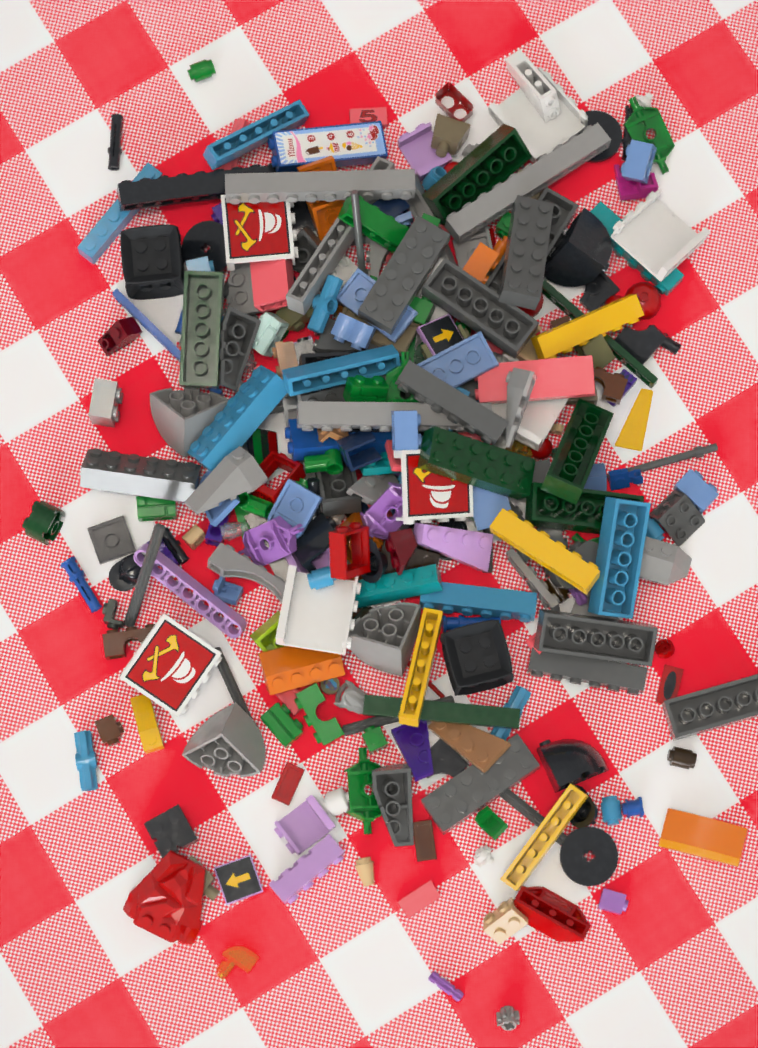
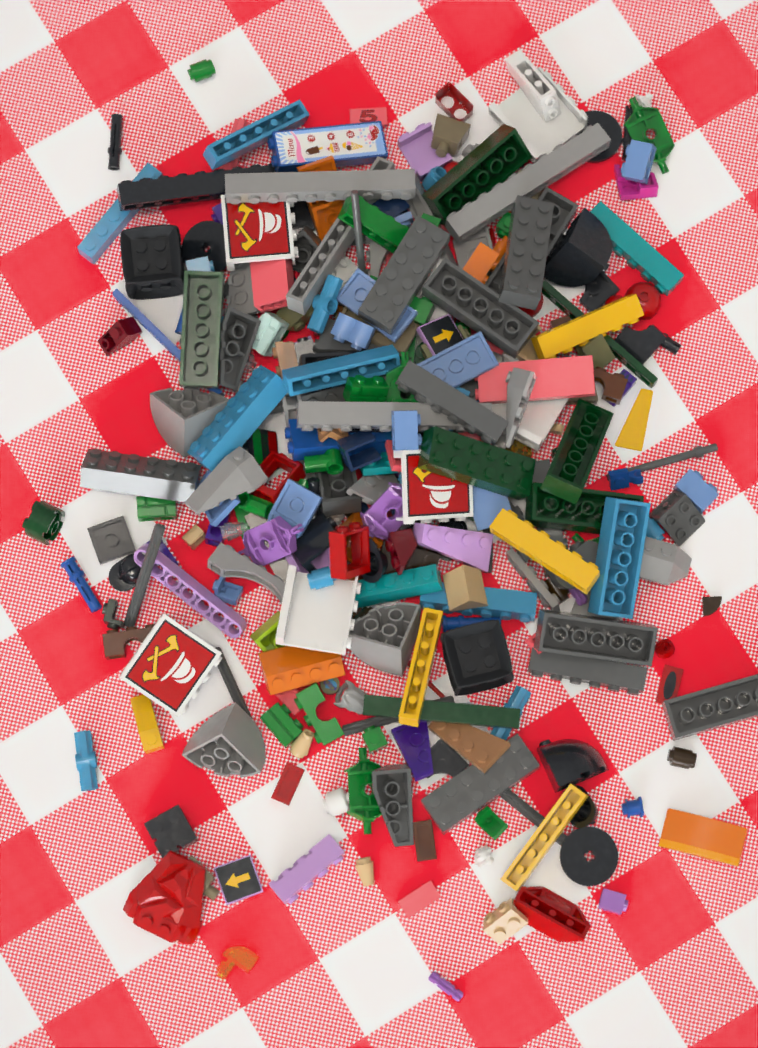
brick [88,378,123,427] -> none
reddish brown brick [95,714,124,747] -> none
black pin [162,527,190,565] -> none
lavender panel [274,794,336,856] -> none
light grey gear [496,1006,520,1031] -> none
red piece [529,439,553,460] -> none
medium blue piece [584,463,607,491] -> none
dark azure brick [601,796,623,826] -> none
white panel [611,188,711,282] -> none
none -> tan cone [290,729,314,758]
none -> tan slope [443,565,488,612]
none -> dark brown tile [702,596,722,617]

